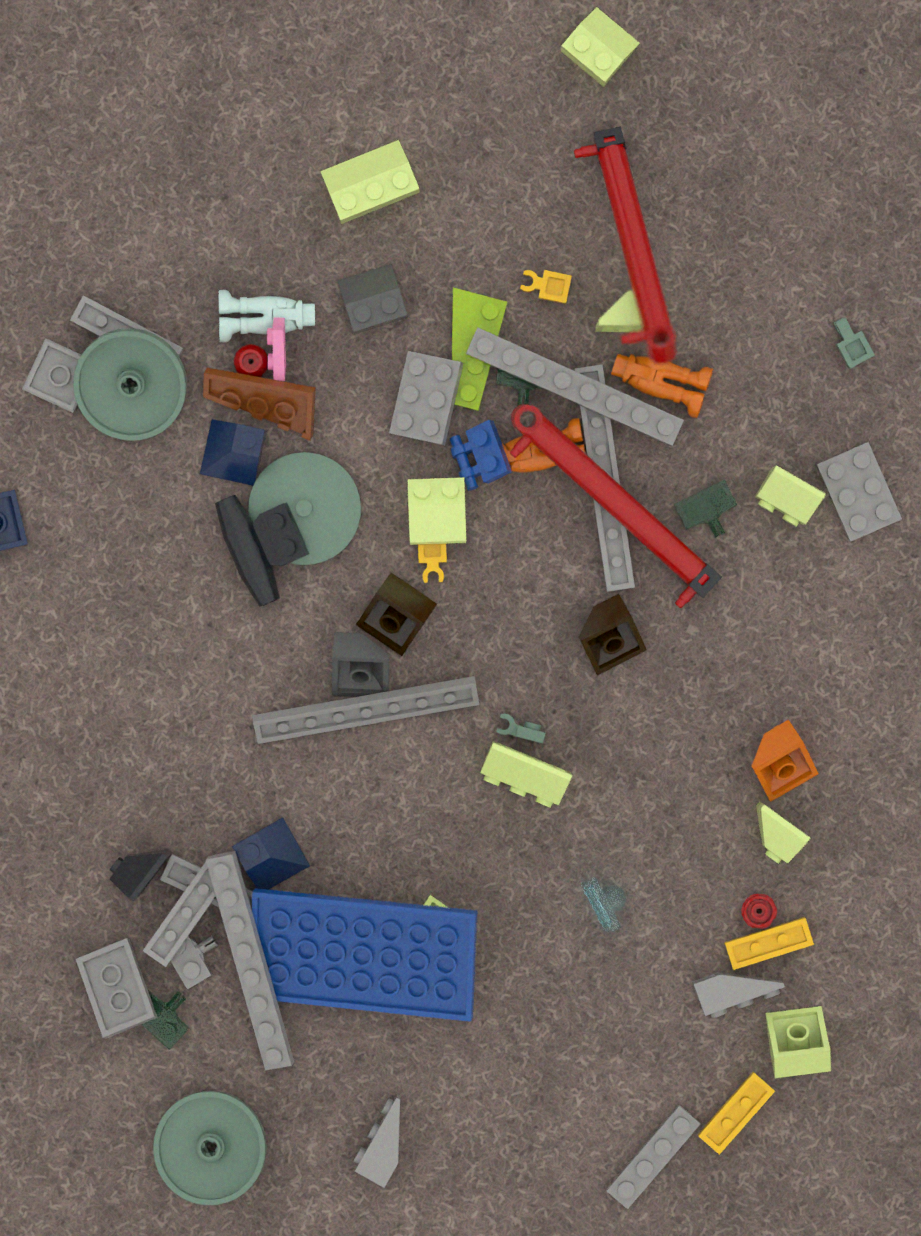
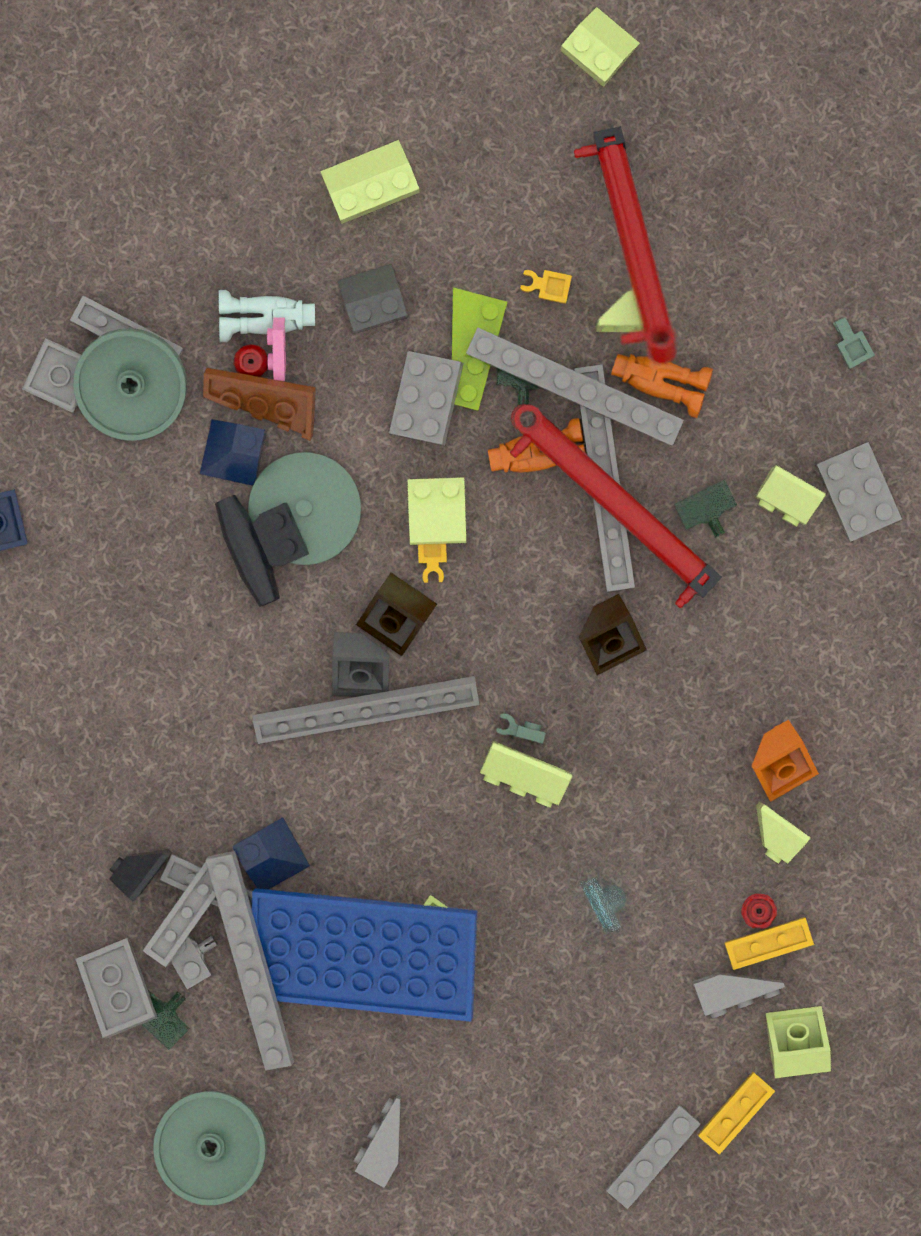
blue plate [449,420,512,491] -> none

